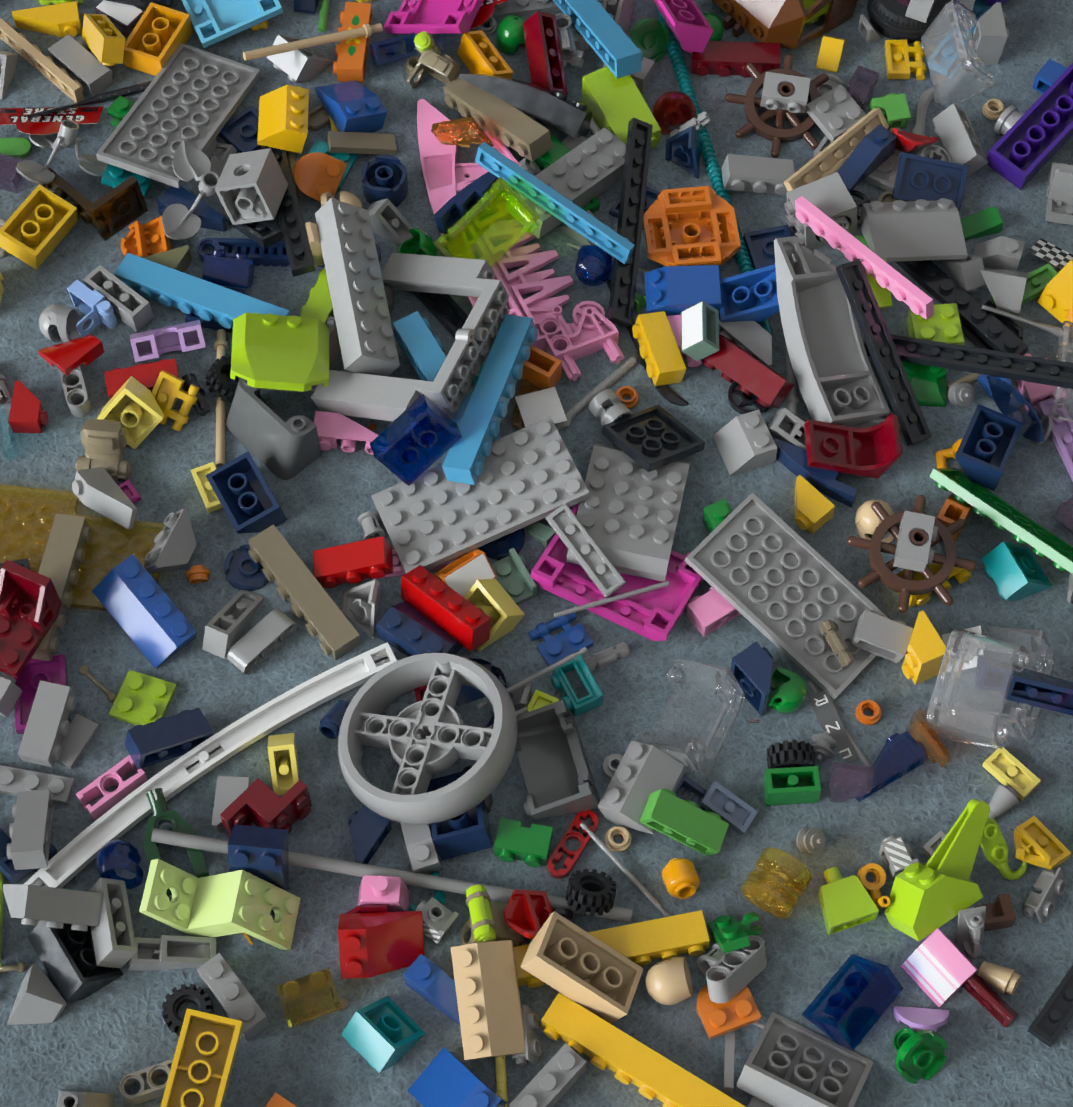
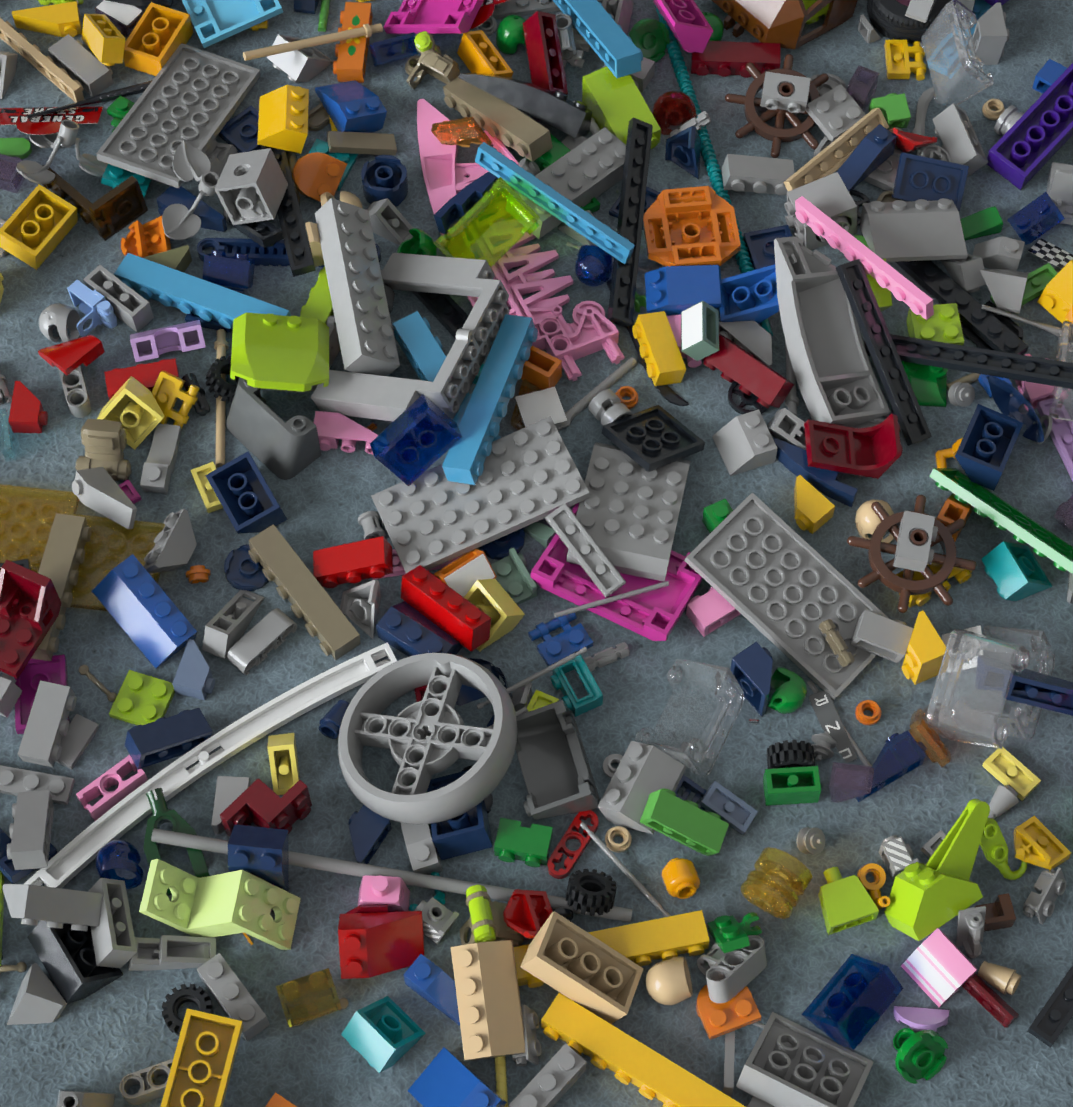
yellow slope [816,35,847,73] -> none
none -> light grey slope [140,424,182,494]
none -> sand blue slope [172,639,215,700]
none -> clear blue brick [1007,192,1065,245]

